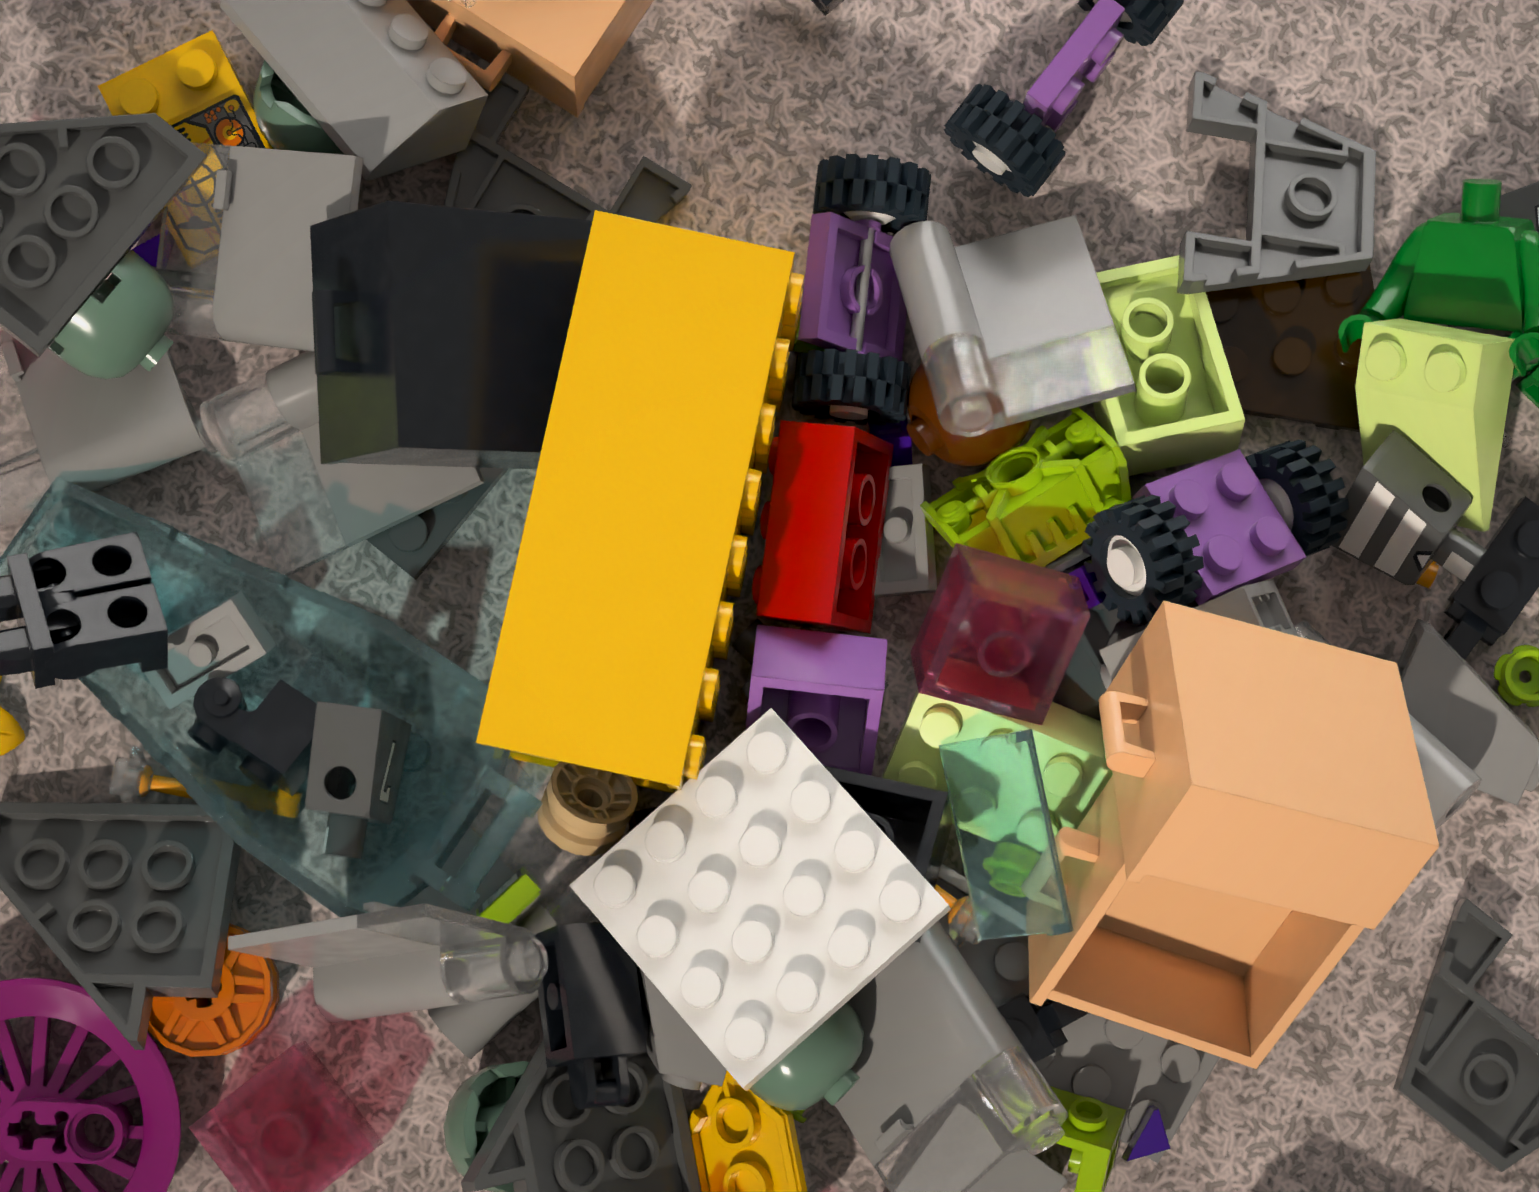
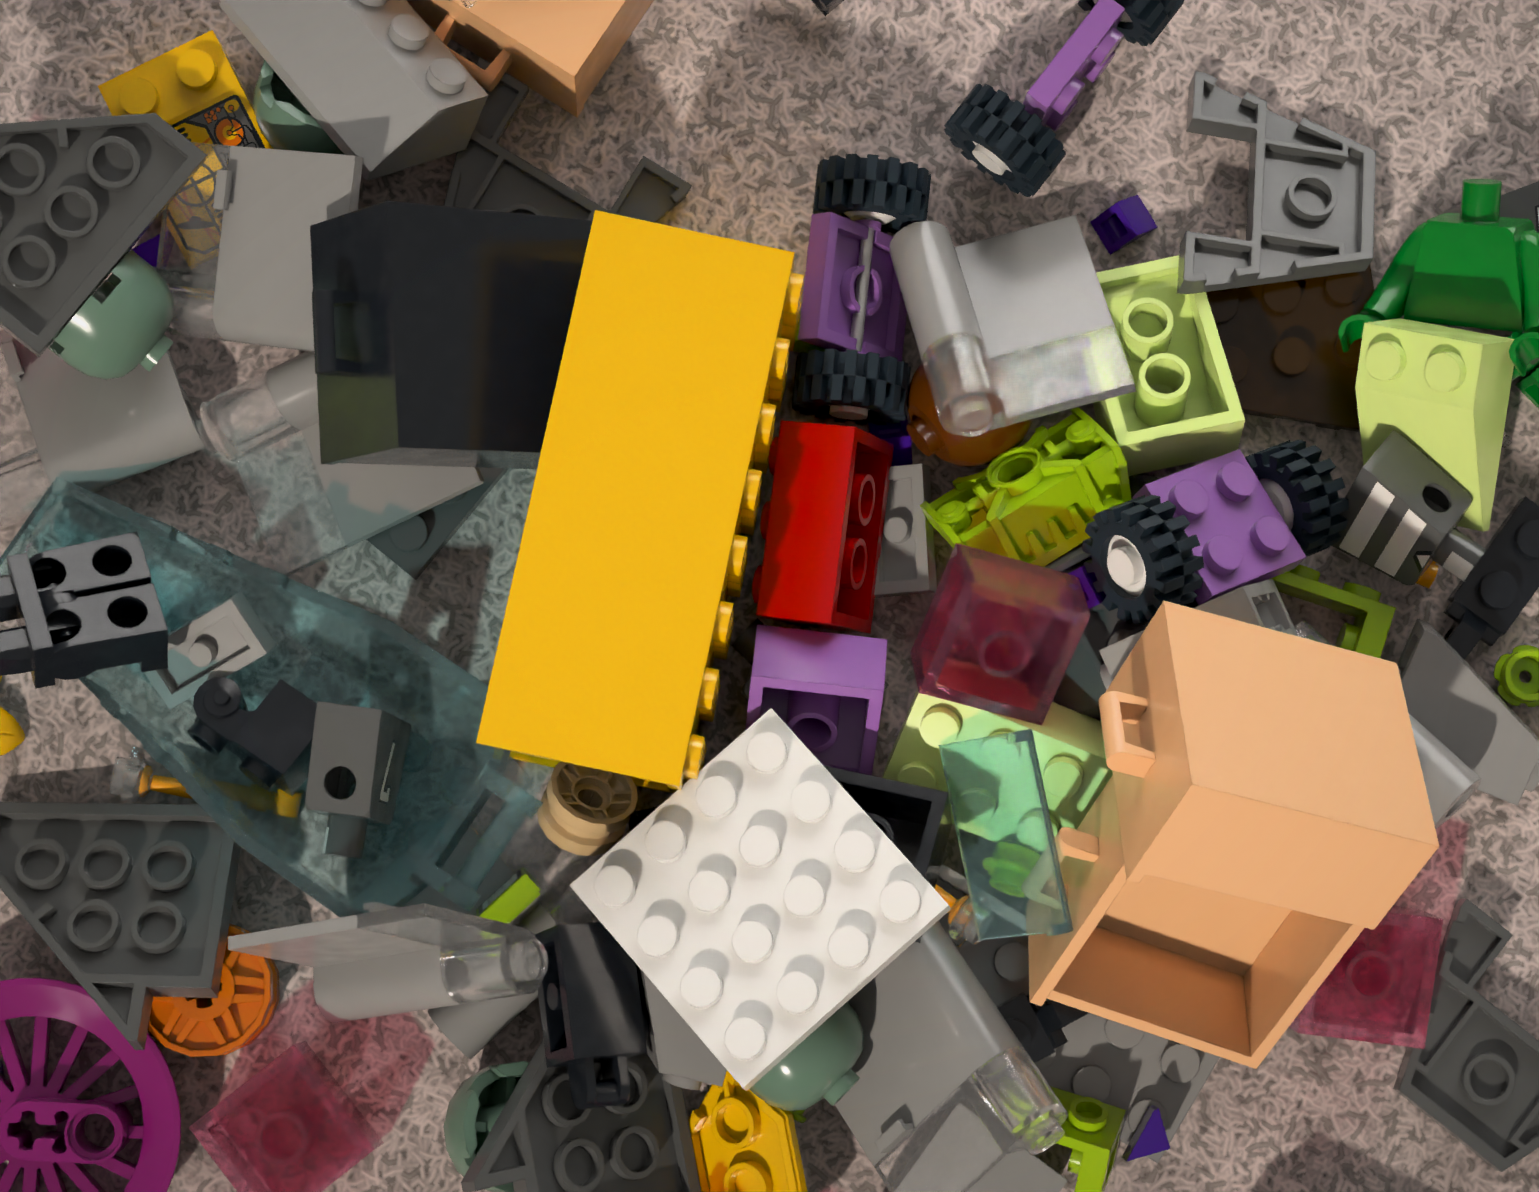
none -> dark purple piece [1090,195,1158,255]
none -> lime bracket [1268,564,1396,658]
none -> clear pink brick [1289,905,1443,1049]

